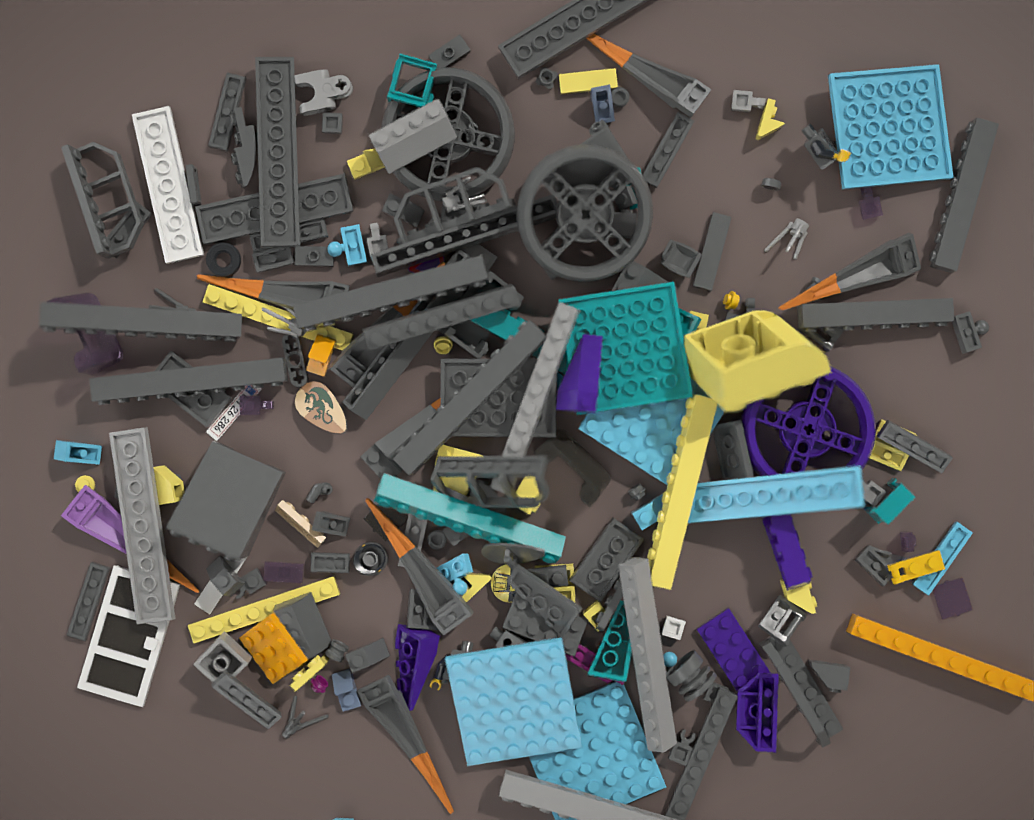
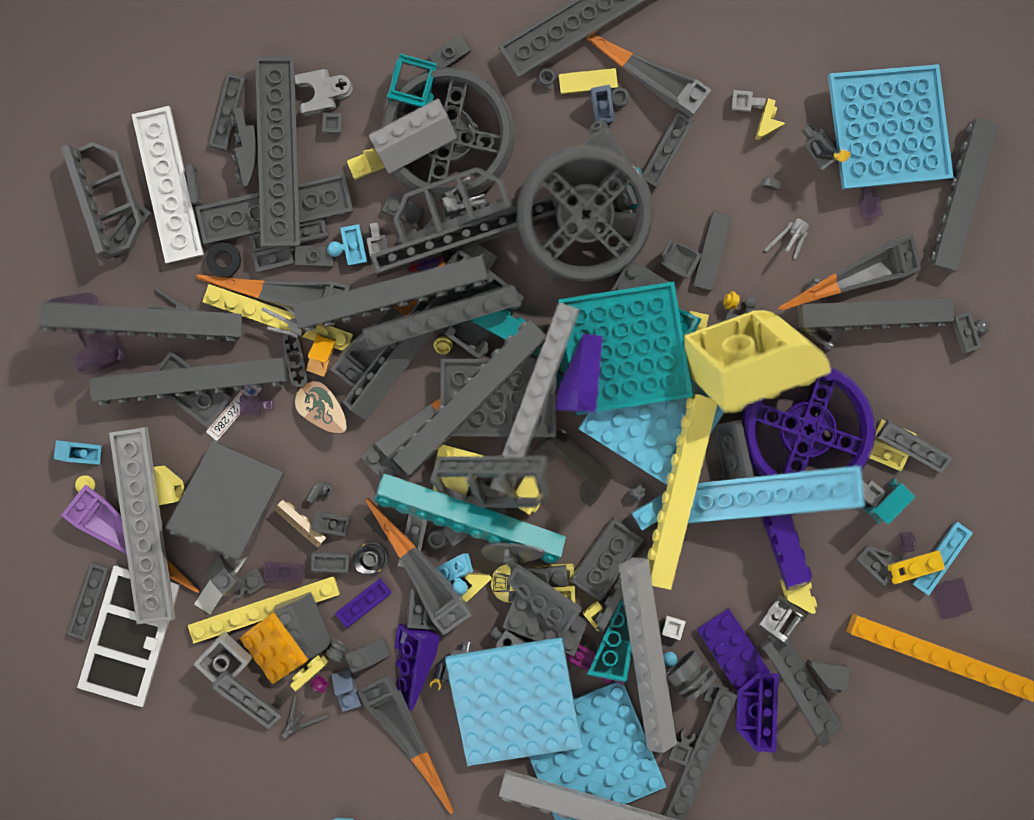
none -> dark purple tile [335,578,392,629]

